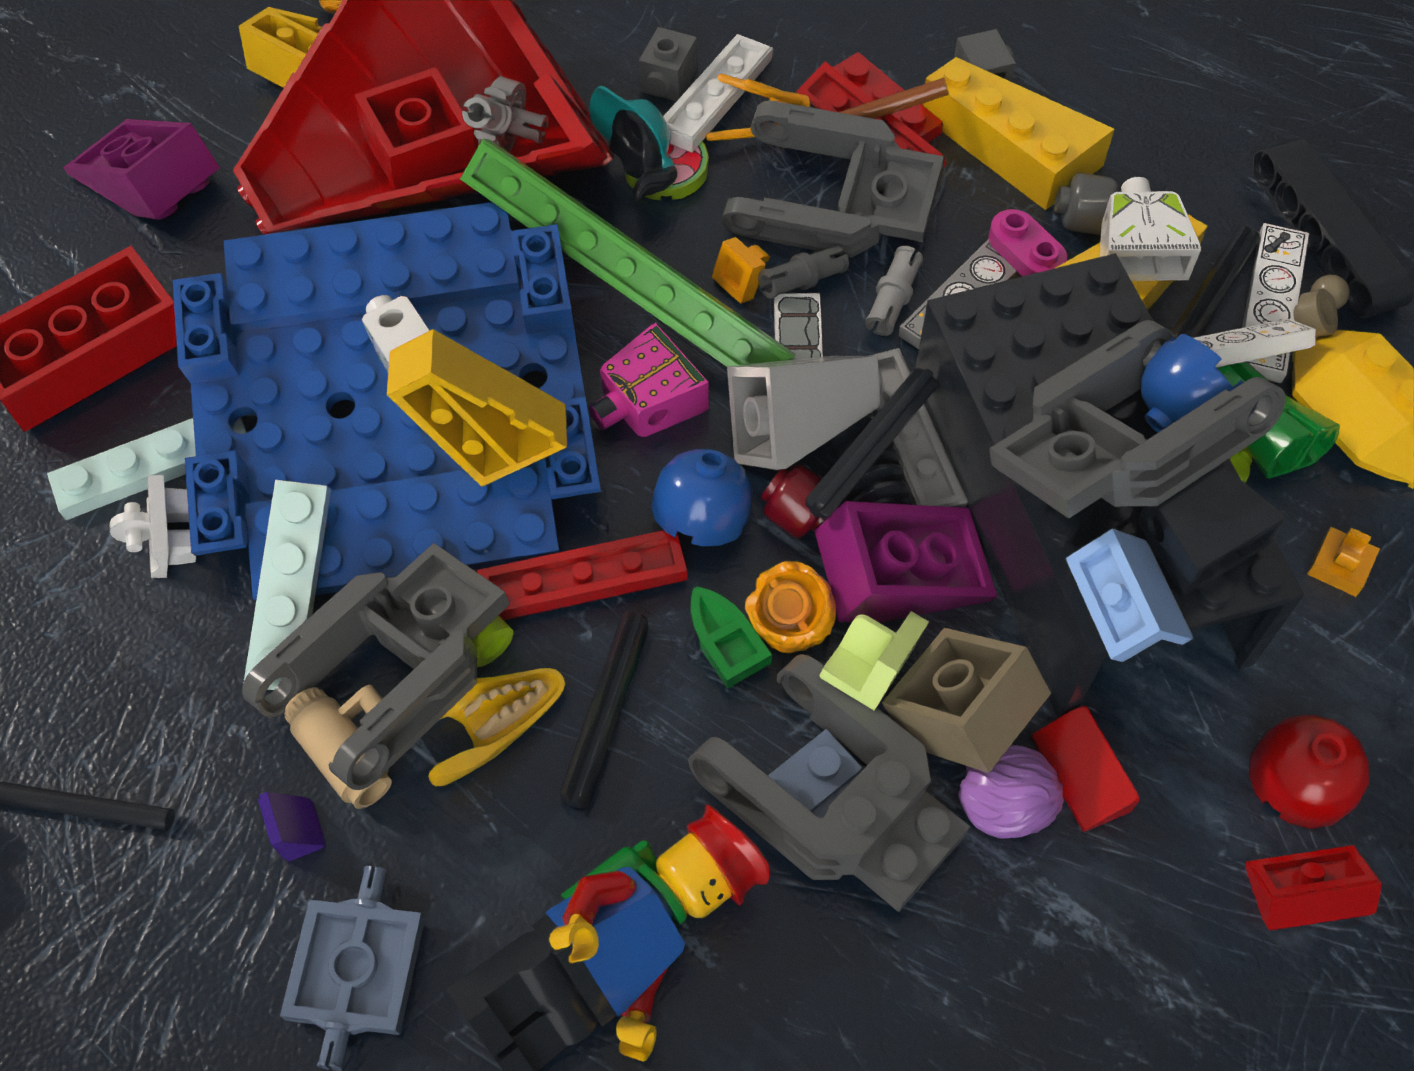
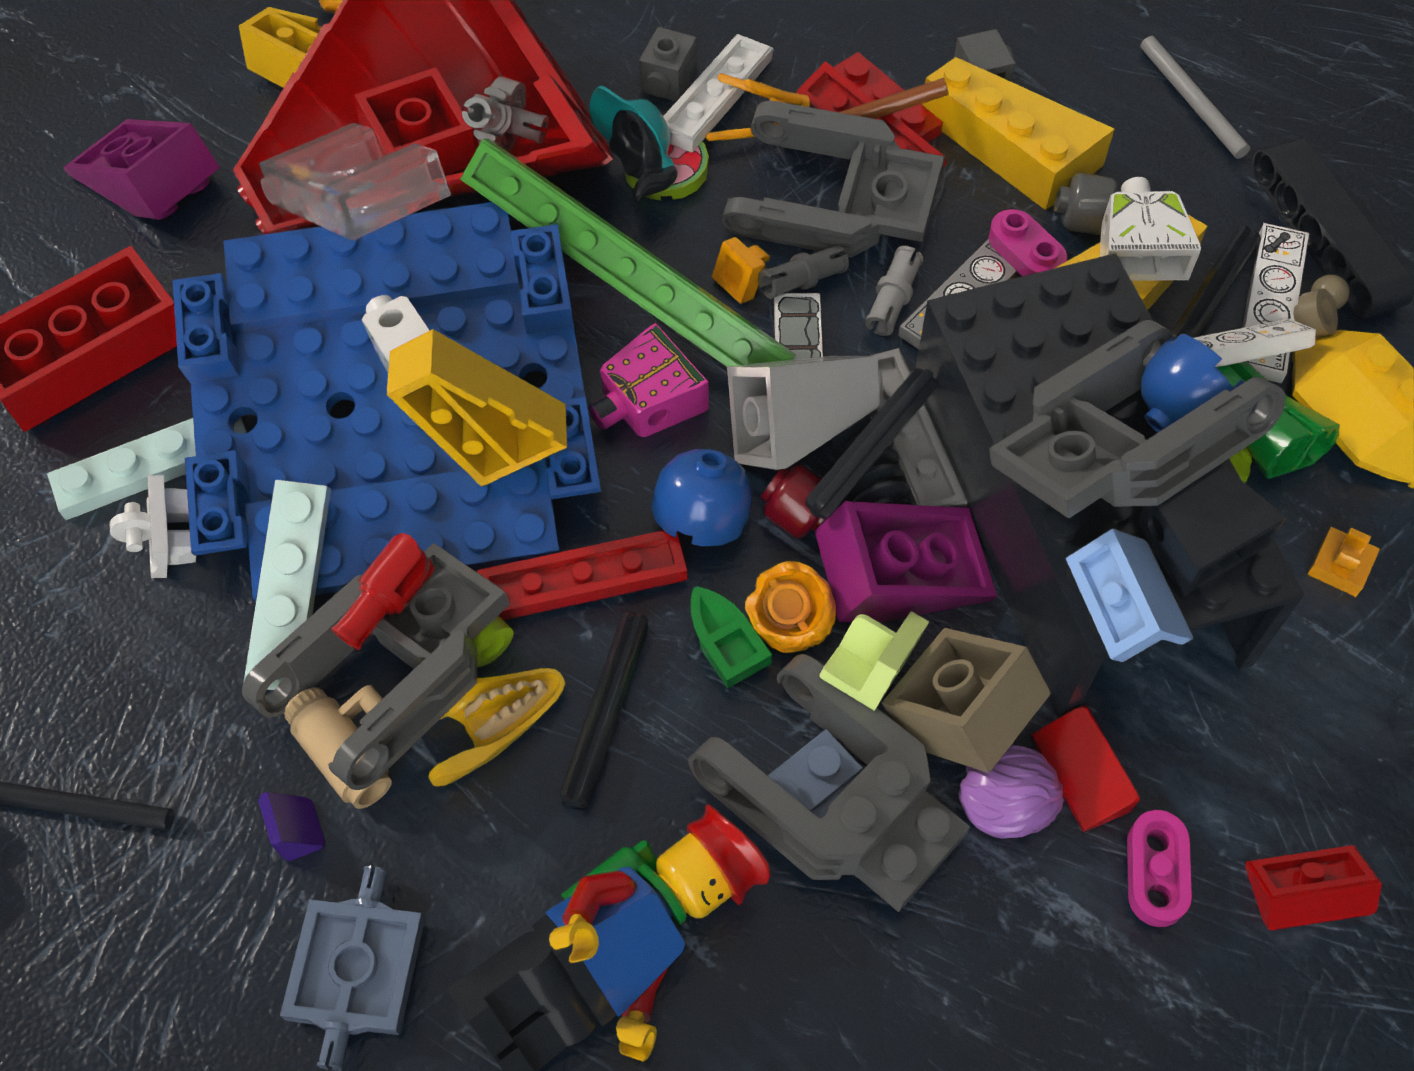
red cylinder [1249,714,1370,829] -> none
none -> clear arch [259,123,451,241]
none -> red arm [331,533,435,651]
none -> dark pink plate [1127,810,1192,927]
none -> light grey bar [1140,36,1250,159]

